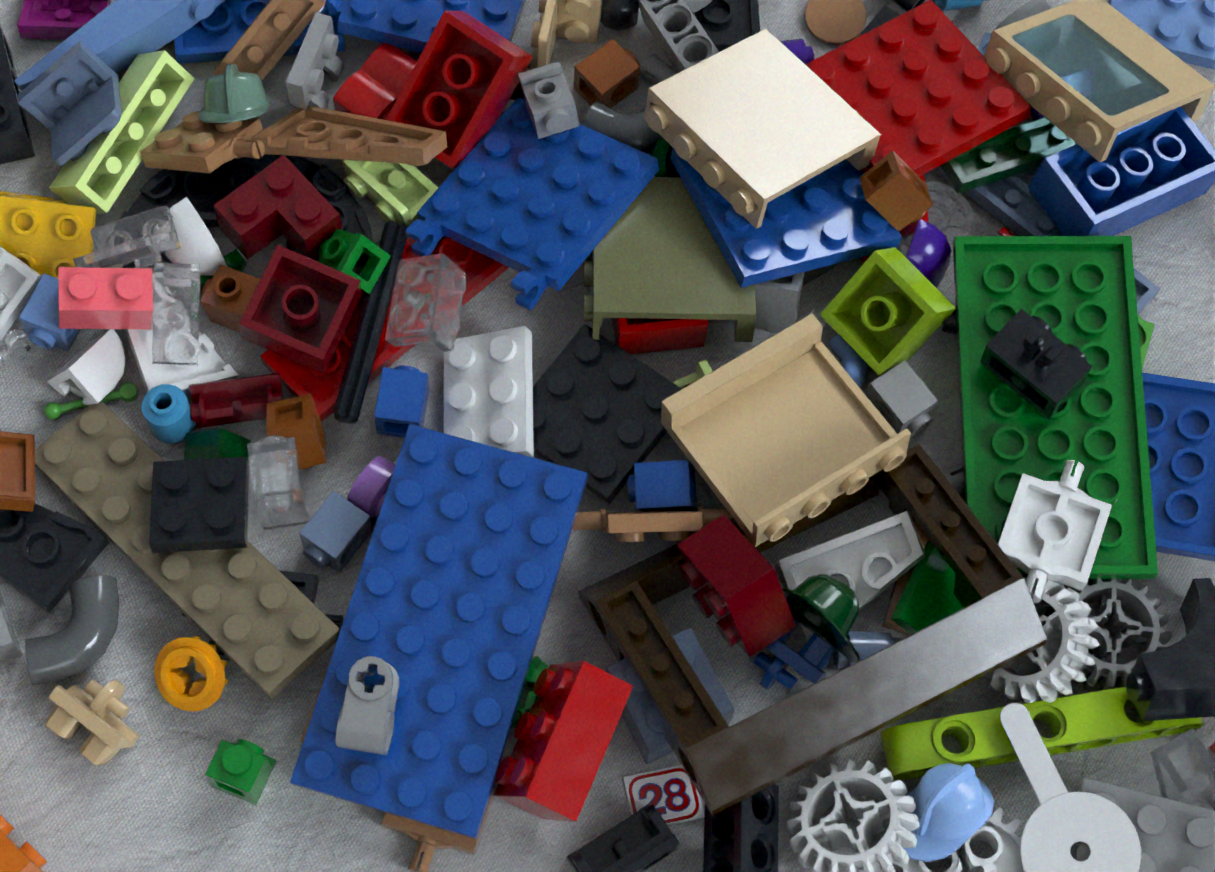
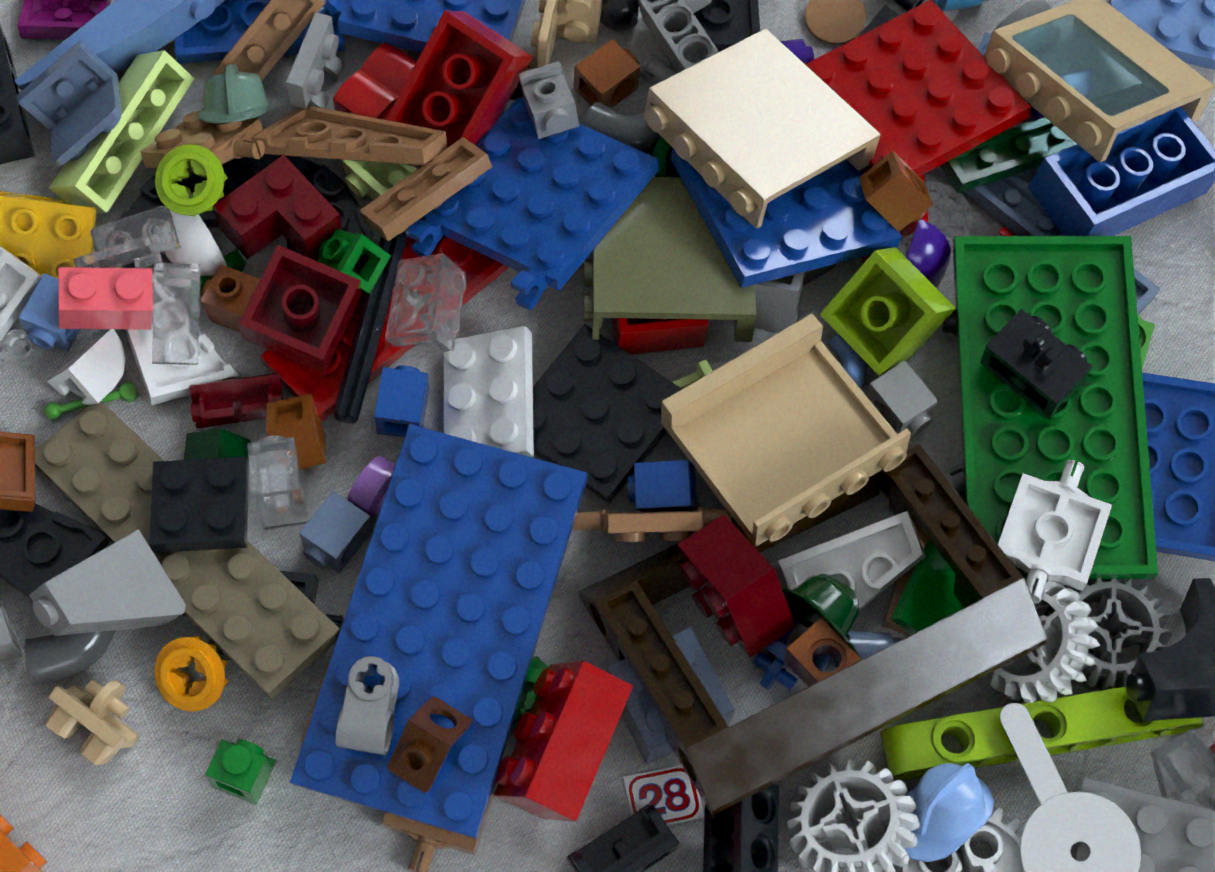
dark azure brick [141,384,195,444] -> none
none -> light grey slope [29,529,186,636]
none -> lime gear [155,144,227,217]
none -> medium nougat plate [359,137,492,241]
none -> reddish brown bracket [387,696,472,793]
none -> dark orange brick [784,617,861,687]

